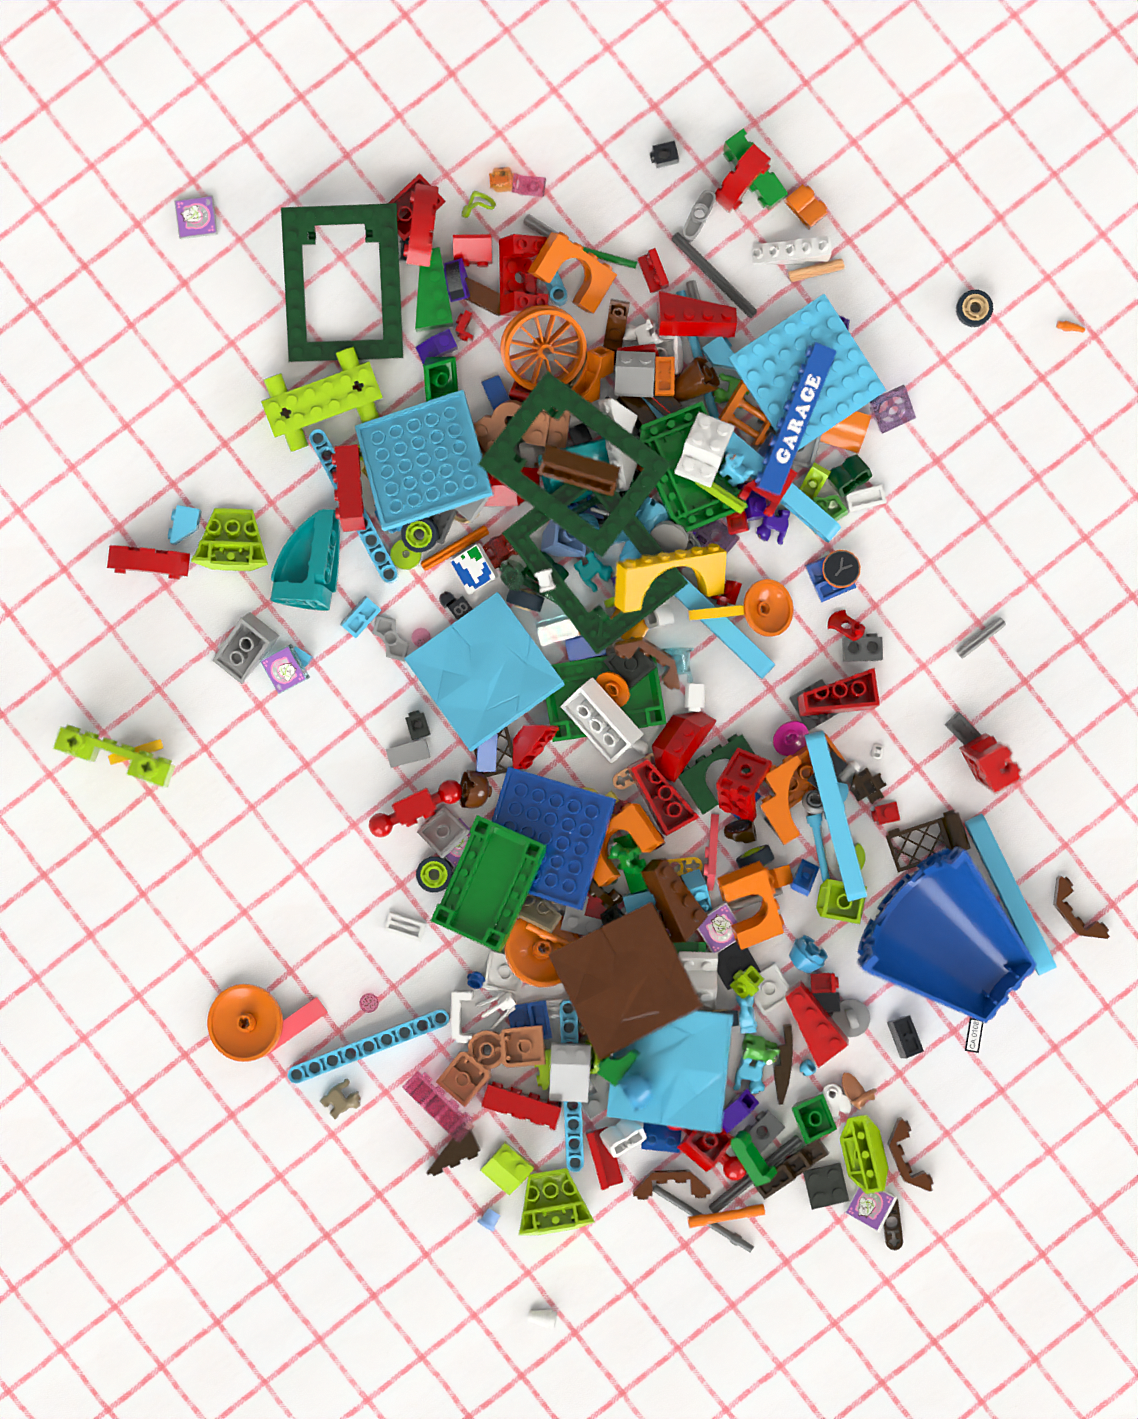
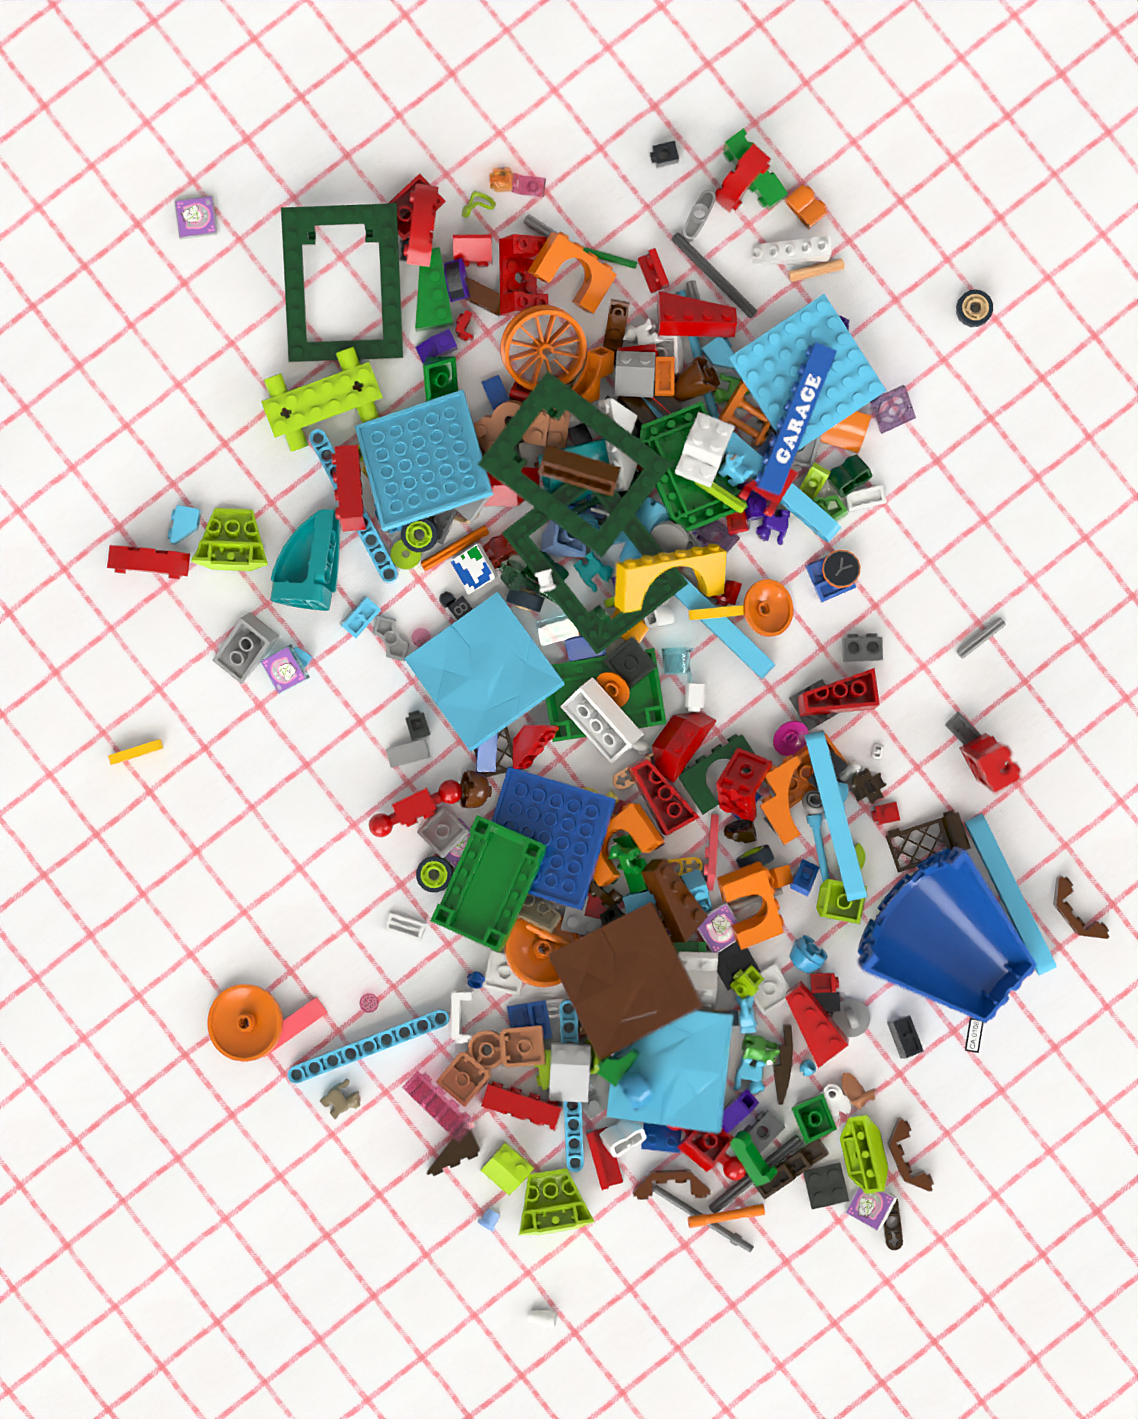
lime piece [53,724,175,788] -> none
white plant [475,991,517,1031] -> none
medium azure piece [544,271,568,306] -> none
reddish brown slope [613,637,680,690] -> none
red piece [827,610,865,641] -> none
orange piece [1056,321,1085,332] -> none

